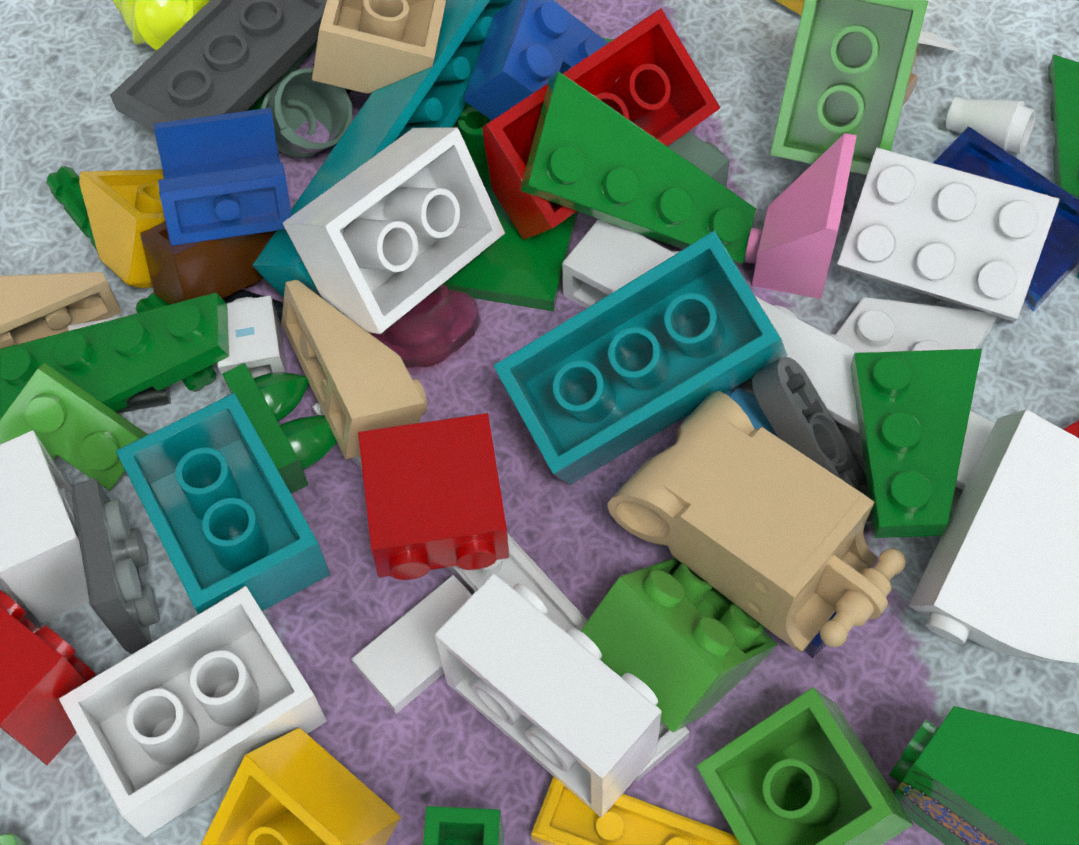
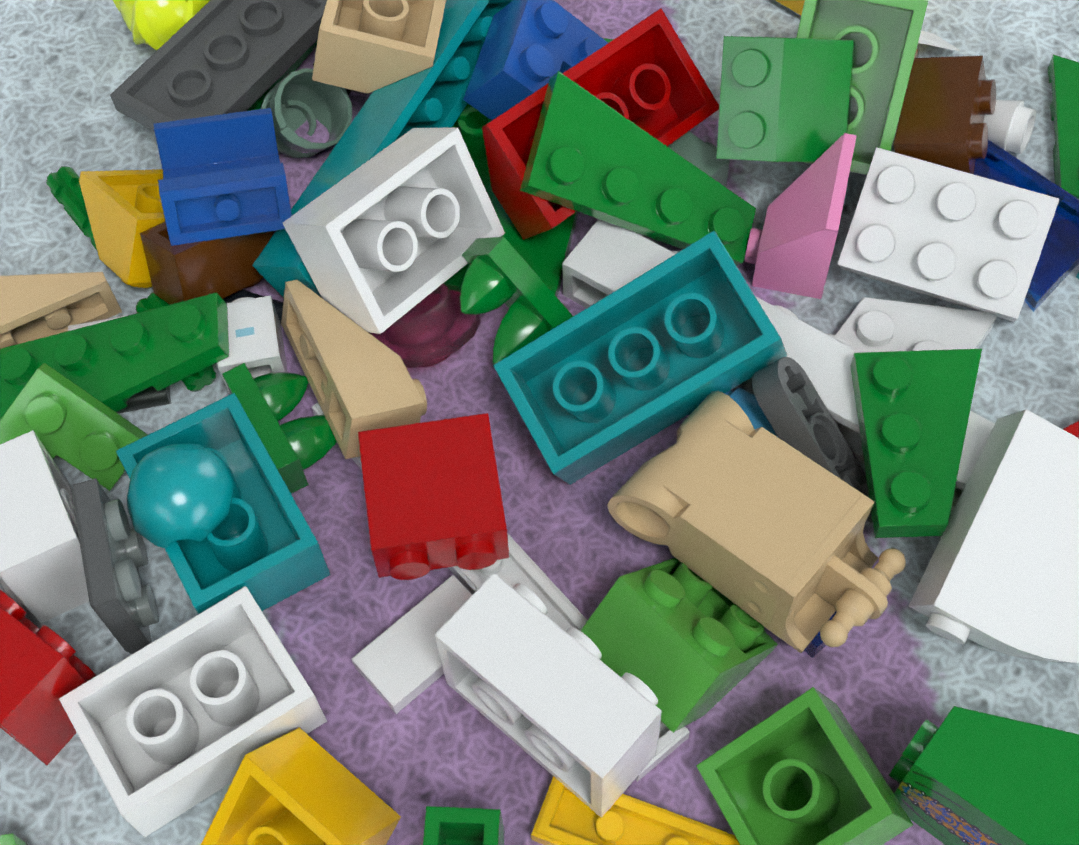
none -> teal hair [127,443,234,548]
none -> green tile [460,237,573,365]
none -> green slope [716,36,855,162]
none -> reddish brown brick [893,56,996,174]

